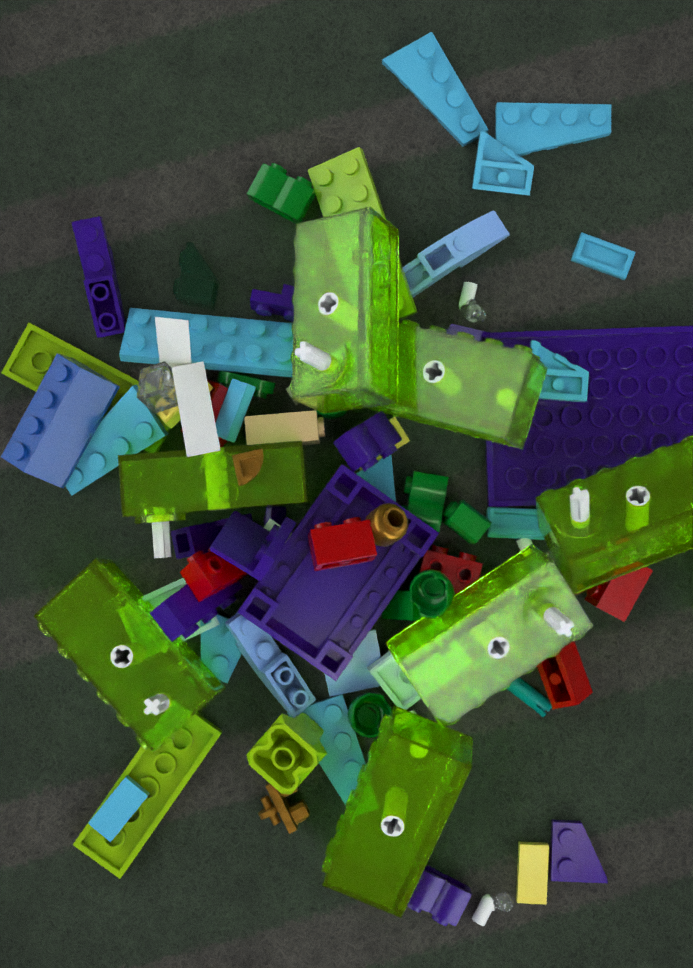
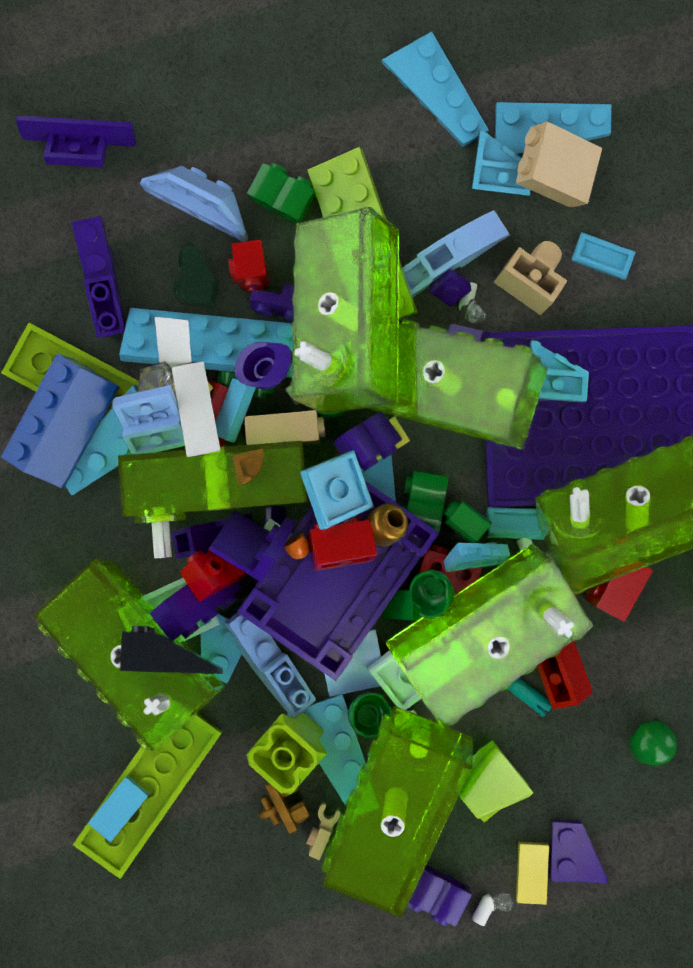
none -> dark purple bracket [16,116,136,168]
none -> light blue slope [112,385,185,457]
none -> black slope [120,626,223,674]
none -> light blue wedge [140,166,249,242]
none -> red brick [228,239,270,294]
none -> dark purple piece [234,342,292,390]
none -> orange hinge [283,533,310,559]
none -> medium azure tile [300,451,374,529]
none -> tan plate [306,801,340,860]
none -> dark purple plate [430,268,472,307]
none -> medium azure wing [443,542,510,572]
none -> lime piece [447,740,533,822]
none -> tan brick [494,241,567,315]
none -> tan brick [516,121,602,207]
none -> green hair [629,720,677,766]

